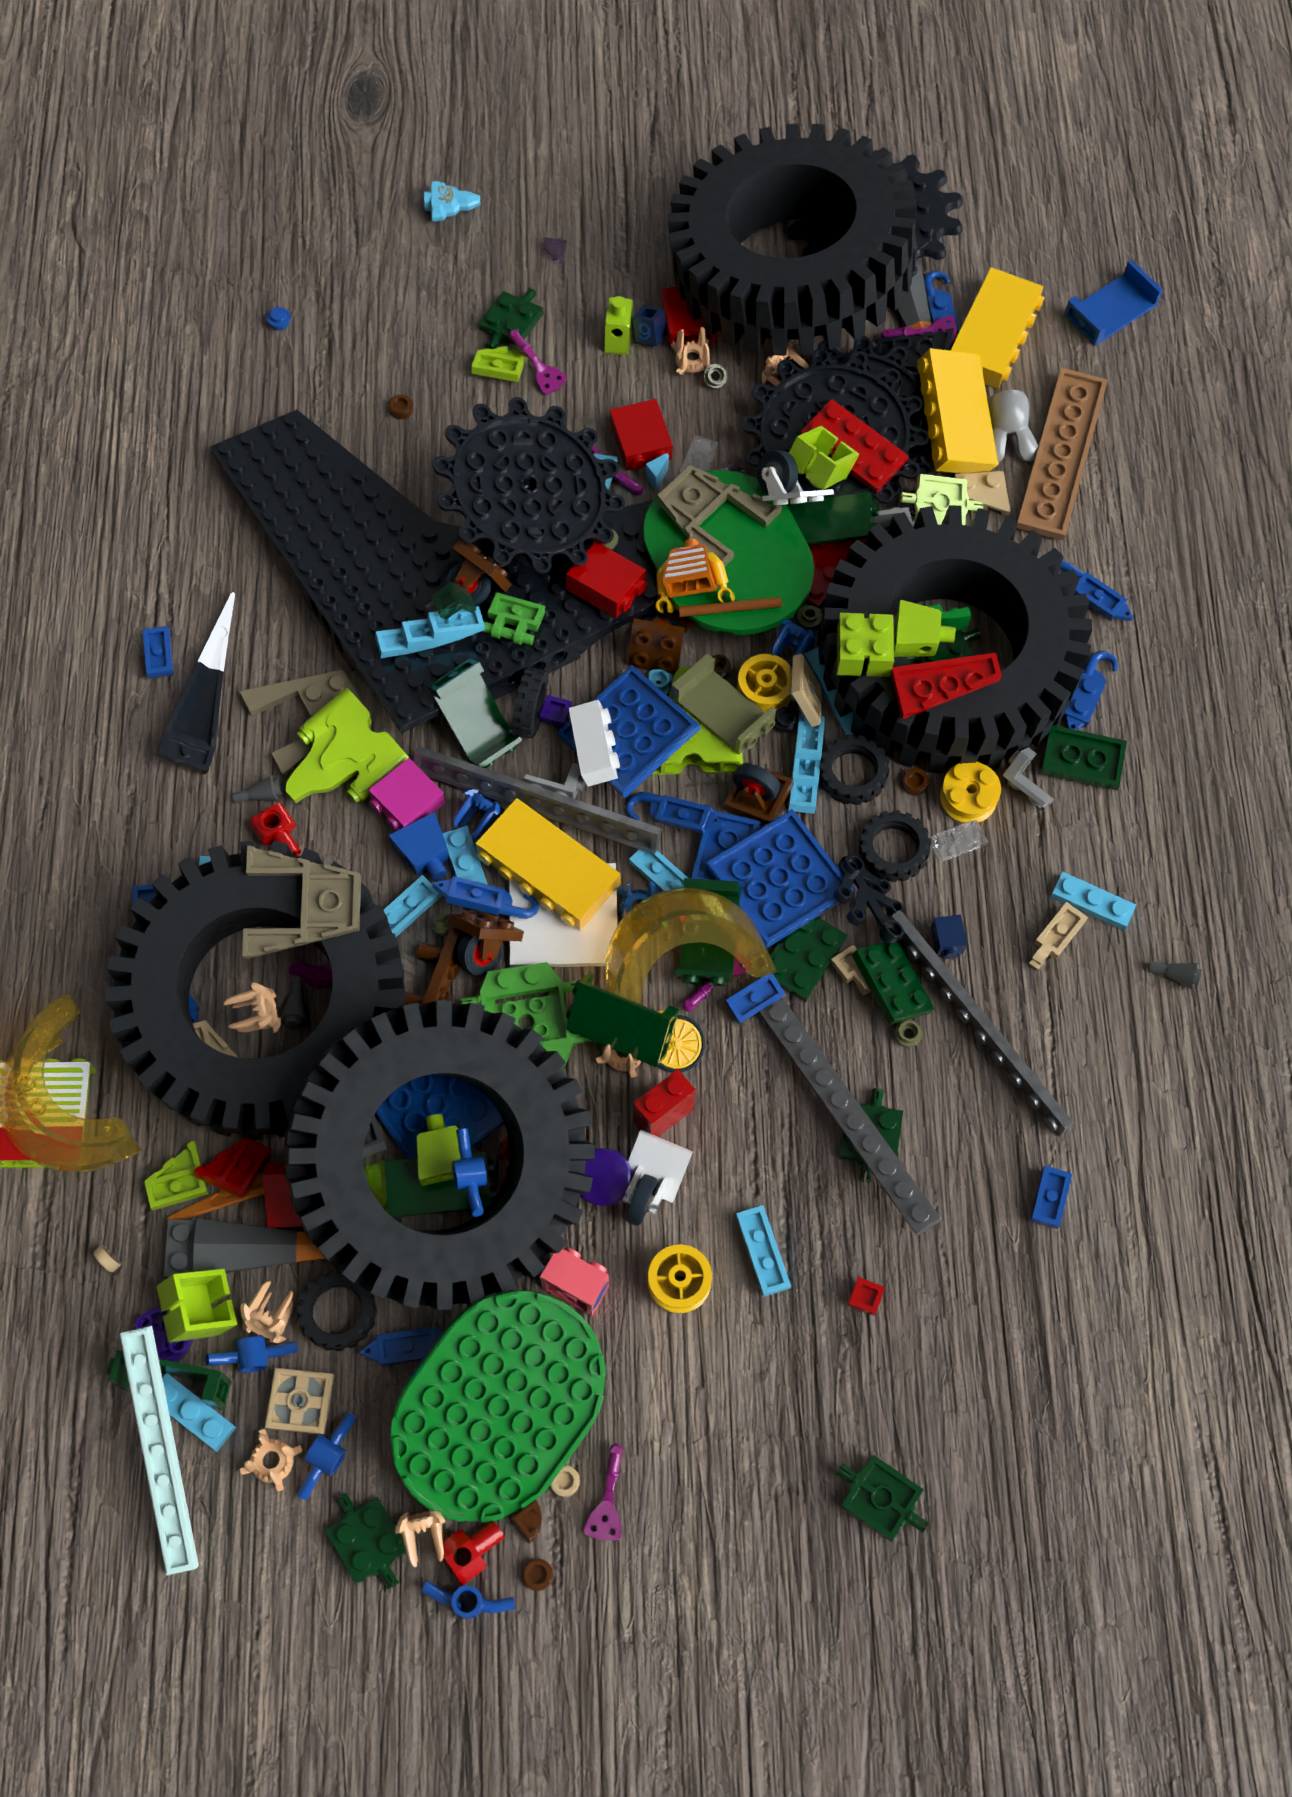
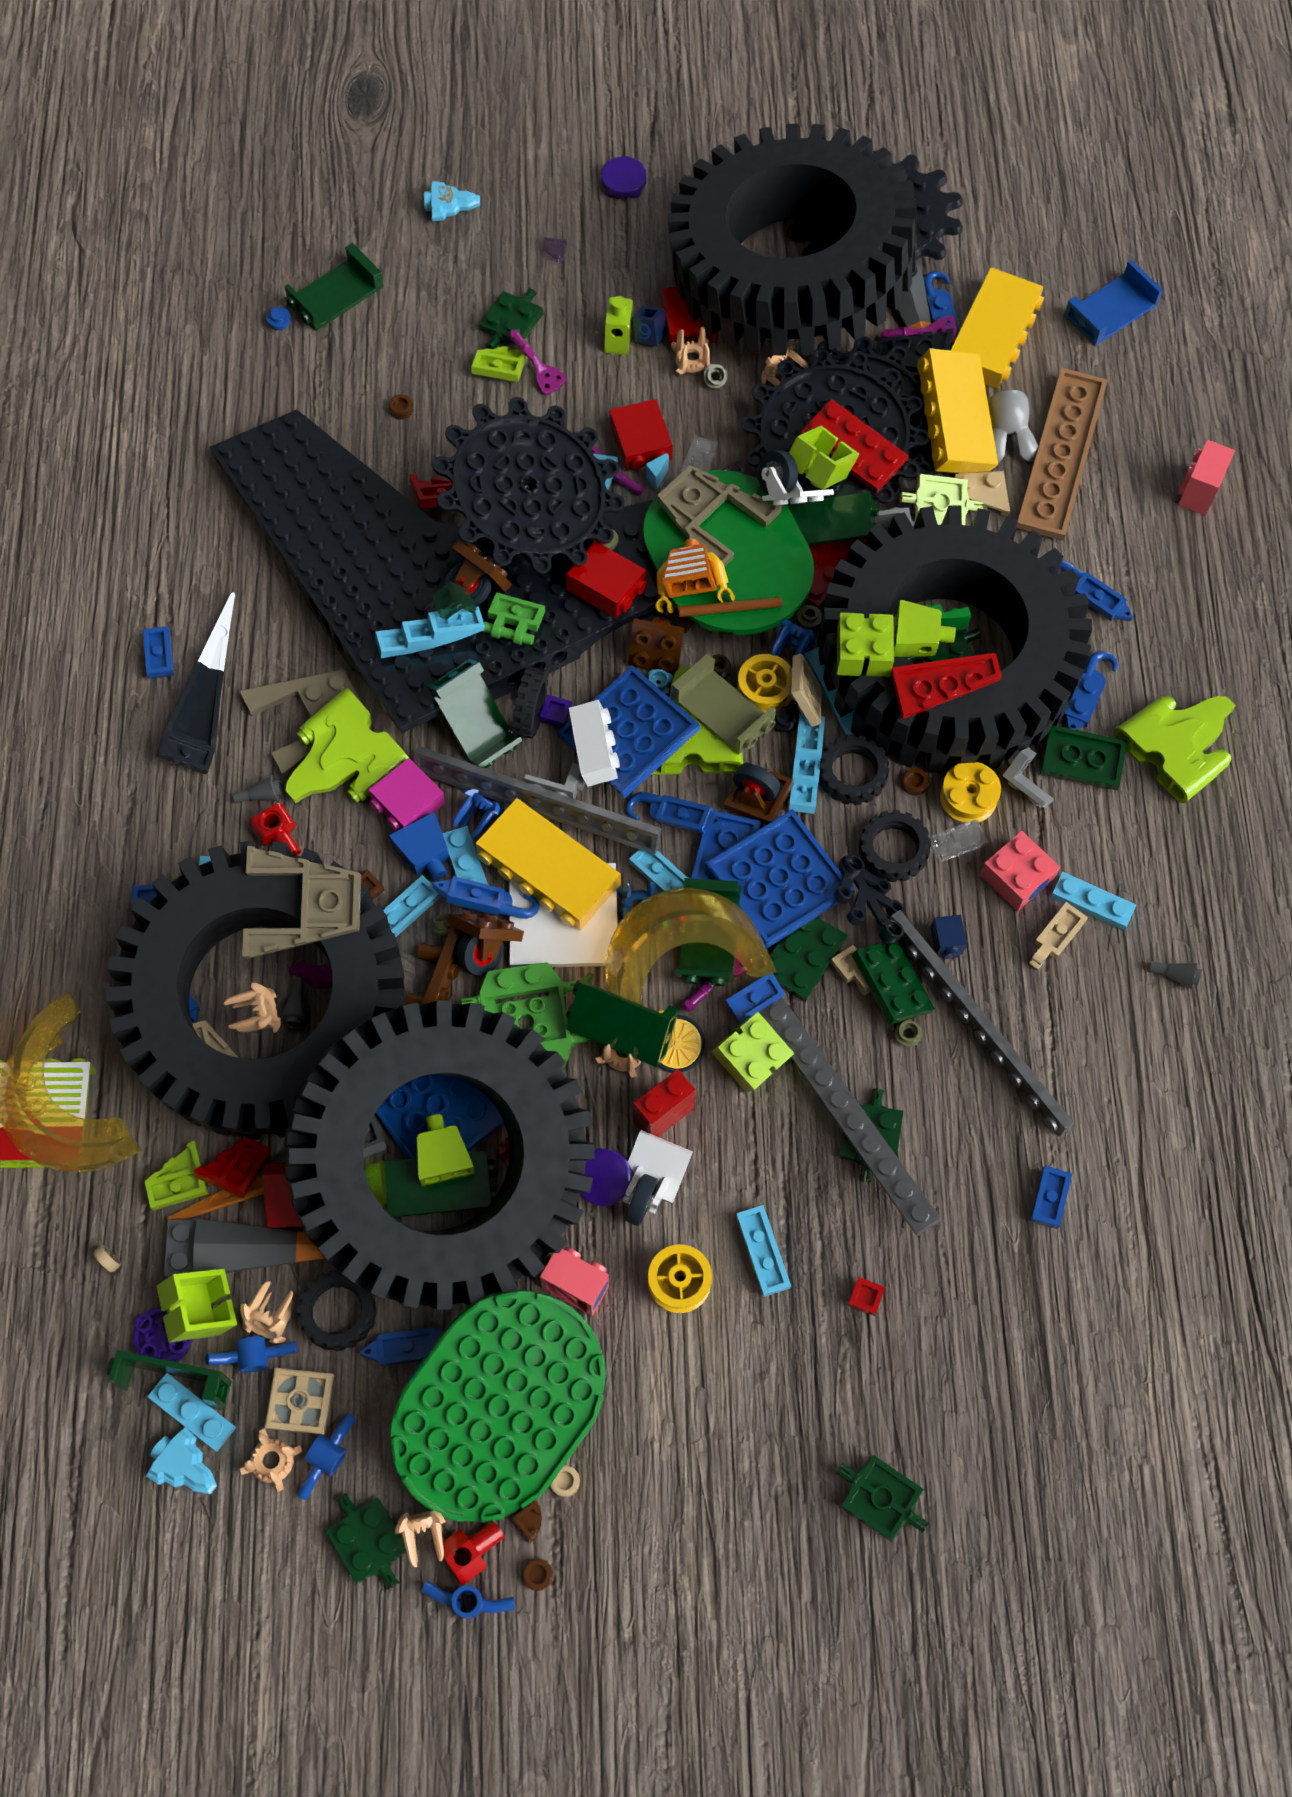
light aqua tile [120,1326,199,1575] -> none
blue piece [452,1128,487,1217] -> none
magenta piece [584,1443,623,1541] -> none
none -> medium azure rock [146,1427,217,1495]
none -> dark green panel [284,243,384,331]
none -> reddish brown tile [361,869,385,900]
none -> red wing [410,474,452,508]
none -> dark purple tile [601,156,647,199]
none -> lime piece [710,1012,794,1093]
none -> coral brick [979,831,1060,912]
none -> lime rock [1114,696,1236,803]
none -> coral brick [1178,439,1235,516]

